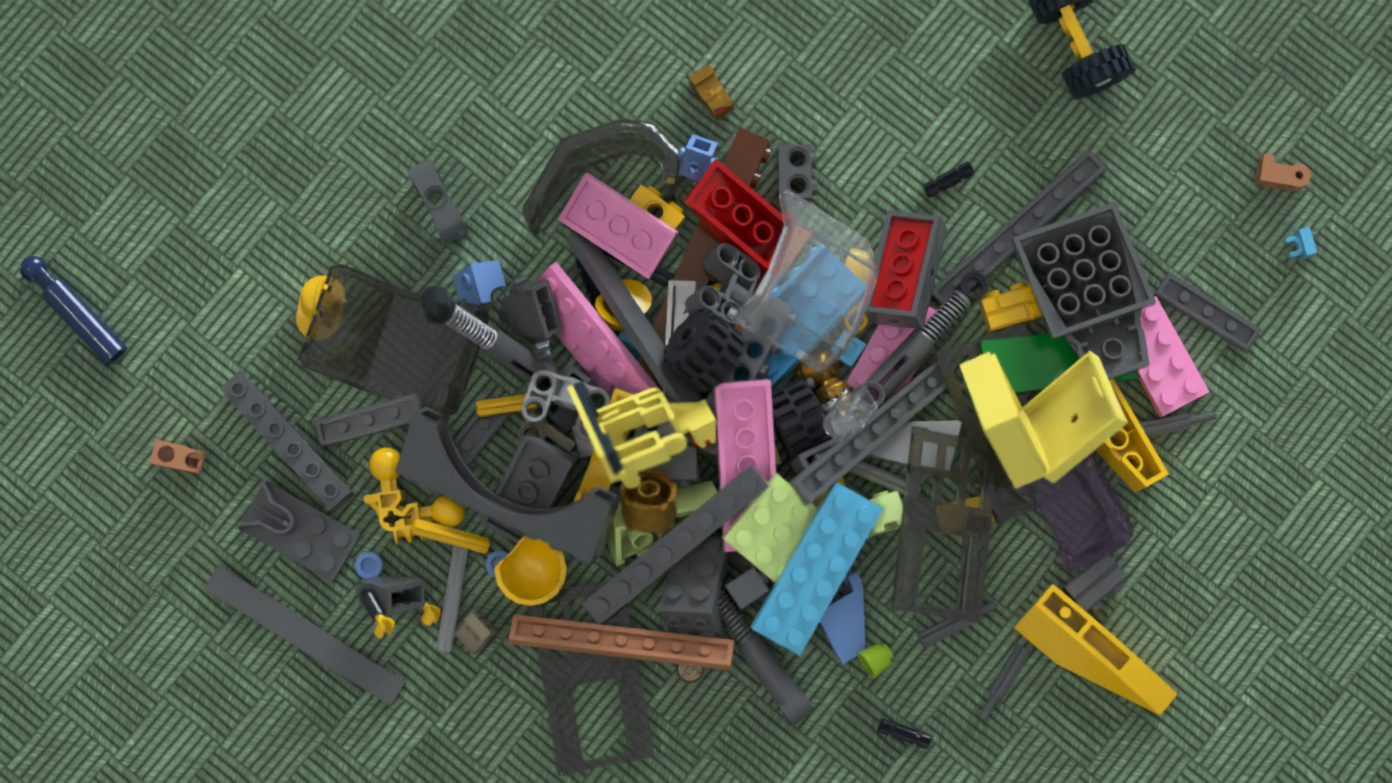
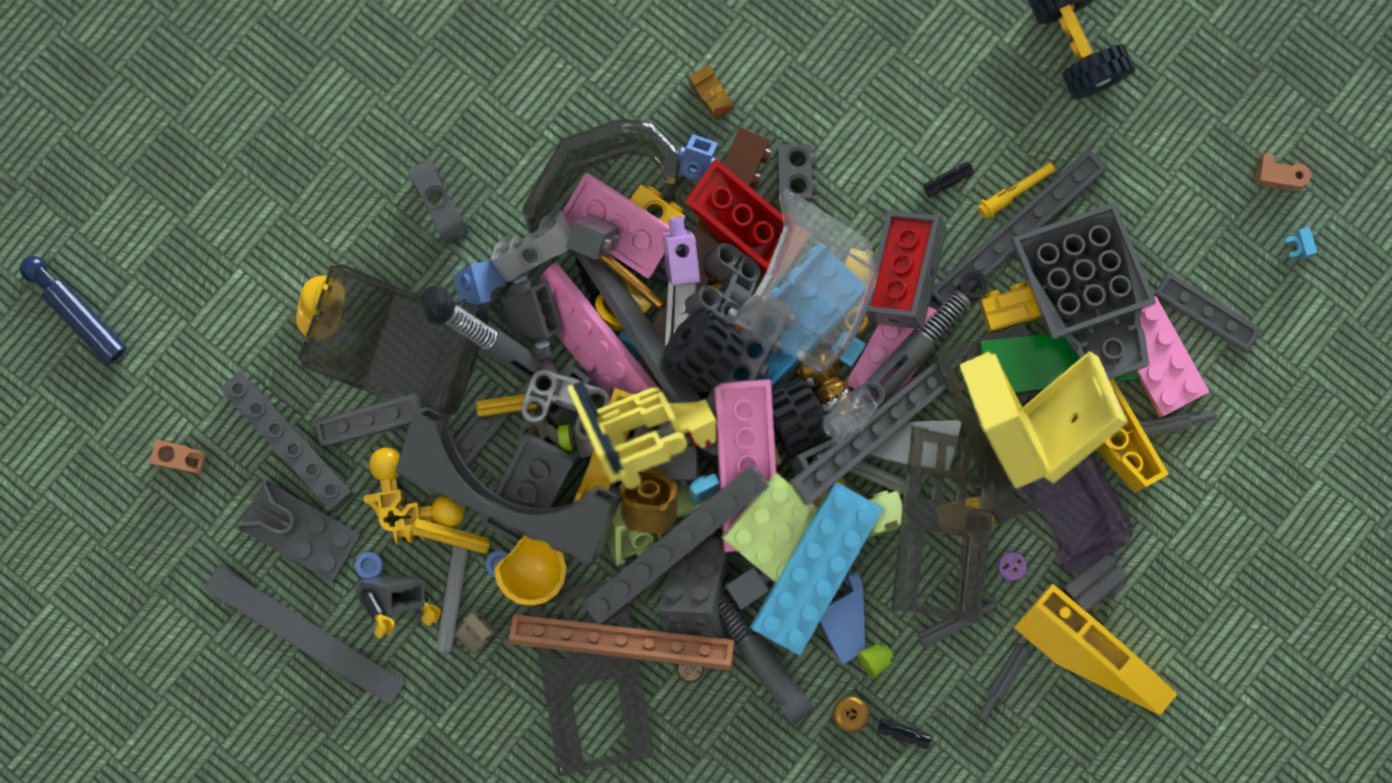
none -> light grey beam [491,209,573,282]
none -> lime tile [558,424,574,453]
none -> dark grey brick [566,214,620,260]
none -> pearl gold bar [598,253,666,310]
none -> lavender torso [663,217,700,285]
none -> medium azure plate [689,474,720,506]
none -> pearl gold head [832,696,869,732]
none -> yellow pin [977,163,1056,220]
none -> medium lavender tile [998,552,1027,581]

